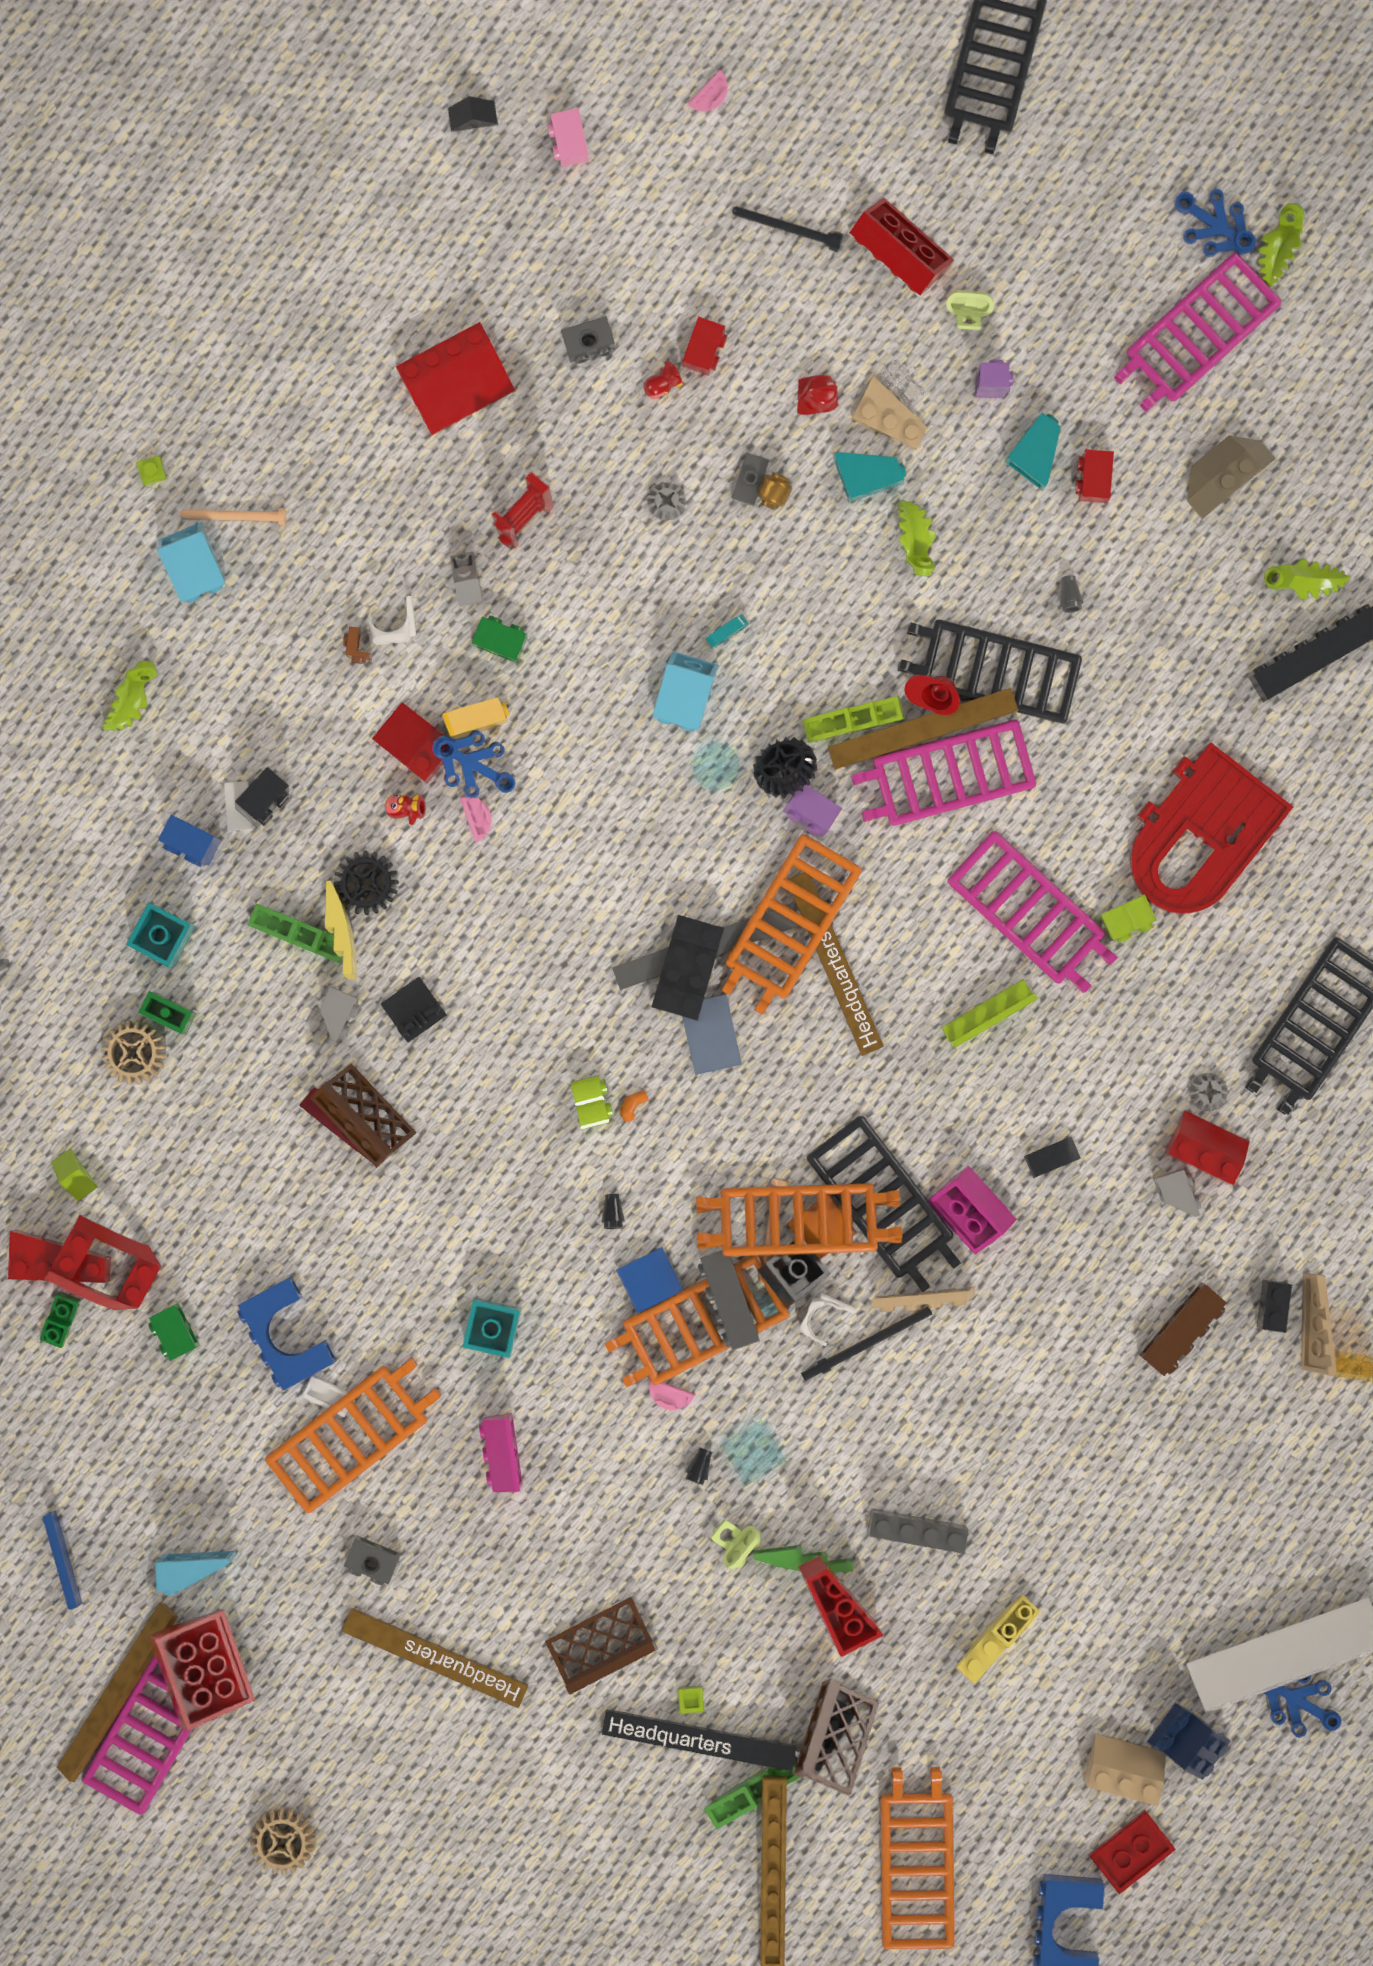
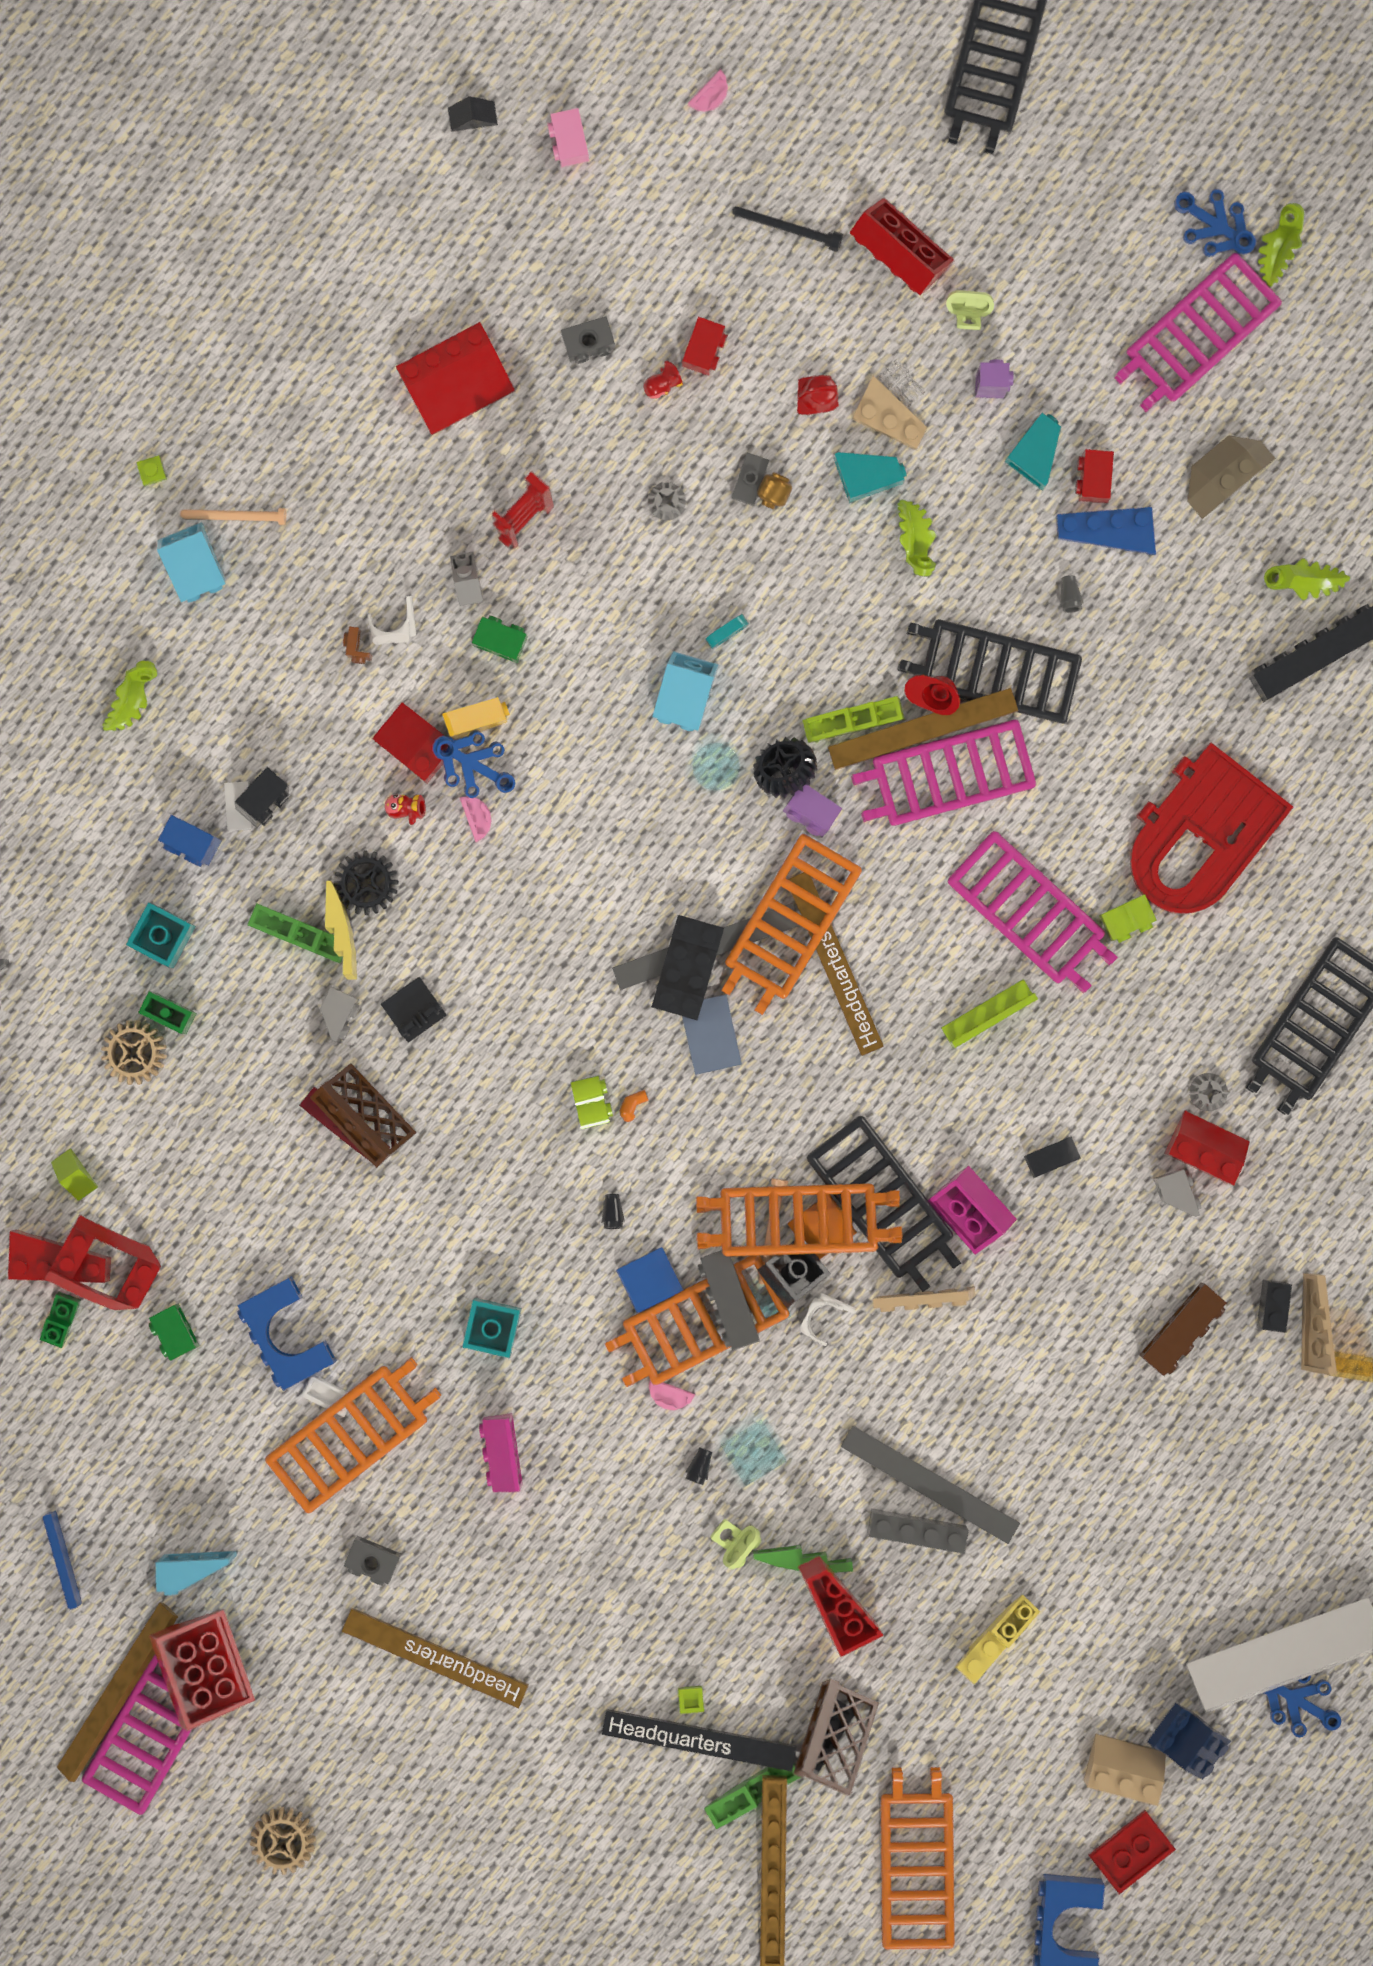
reddish brown fence [545,1597,658,1695] -> none
black bar [801,1306,933,1381] -> none
none -> dark grey tile [841,1426,1020,1544]
none -> blue wing [1056,507,1156,555]

